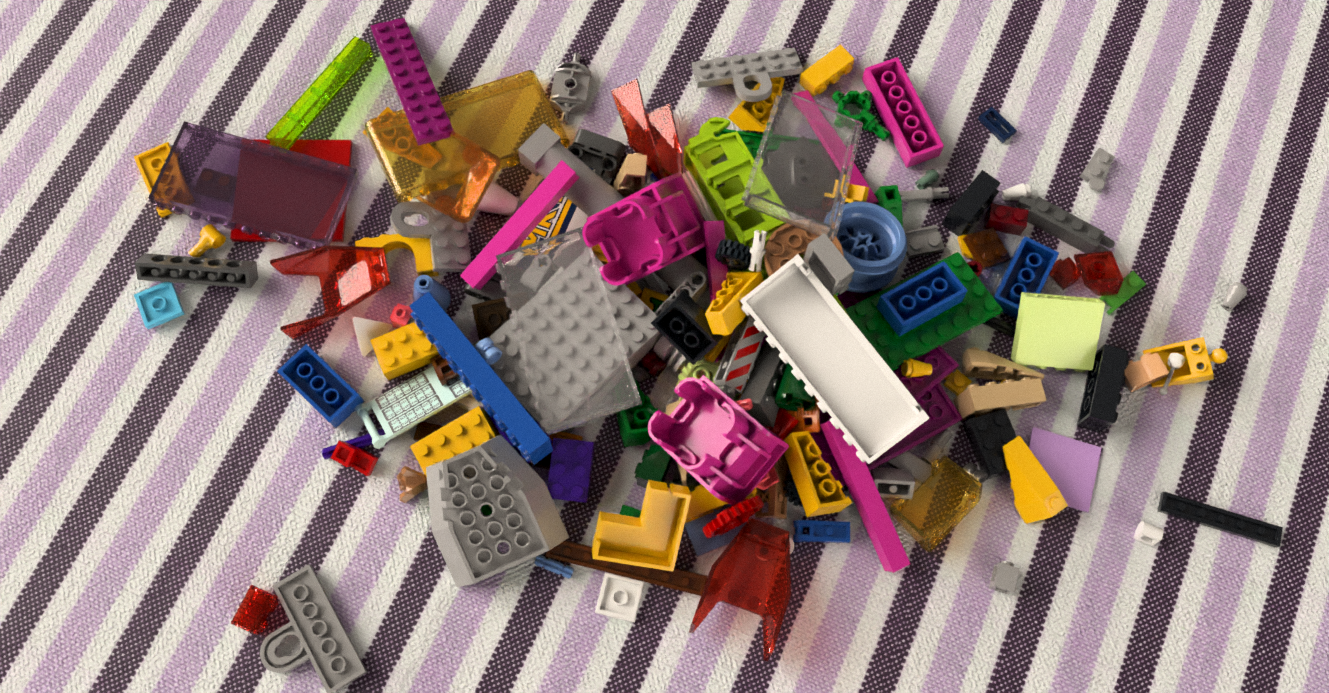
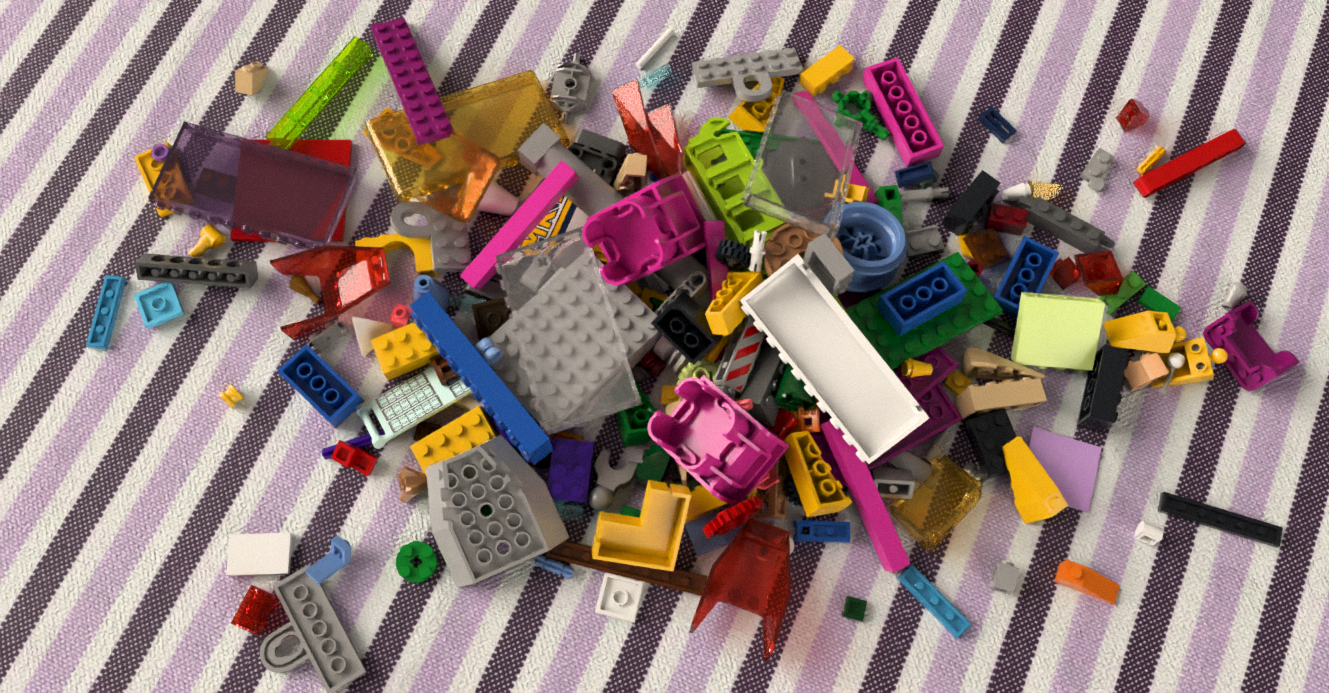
none -> dark azure tile [86,275,127,350]
none -> medium lavender tile [151,144,172,163]
none -> yellow wheel [219,384,244,408]
none -> white tile [226,533,293,576]
none -> tan slope [235,62,268,95]
none -> pearl gold cone [289,274,321,304]
none -> medium blue bracket [306,535,352,585]
none -> light grey hinge [307,320,347,353]
none -> green plate [396,541,438,583]
none -> clear light blue axle [449,295,486,308]
none -> clear light blue hinge [553,499,585,522]
none -> light grey piece [588,448,638,511]
none -> white bar [635,29,673,69]
none -> clear light blue cylinder [638,64,673,88]
none -> yellow plate [661,385,680,406]
none -> dark green tile [842,596,867,622]
none -> dark blue tile [895,161,935,188]
none -> dark azure tile [896,564,972,639]
none -> clear yellow brick [1028,181,1063,201]
none -> orange slope [1054,560,1119,605]
none -> yellow slope [1103,311,1186,353]
none -> clear red slope [1116,99,1150,132]
none -> red beam [1133,128,1246,198]
none -> yellow axle [1137,146,1166,175]
none -> green tile [1137,286,1181,322]
none -> magenta windscreen [1203,300,1300,391]

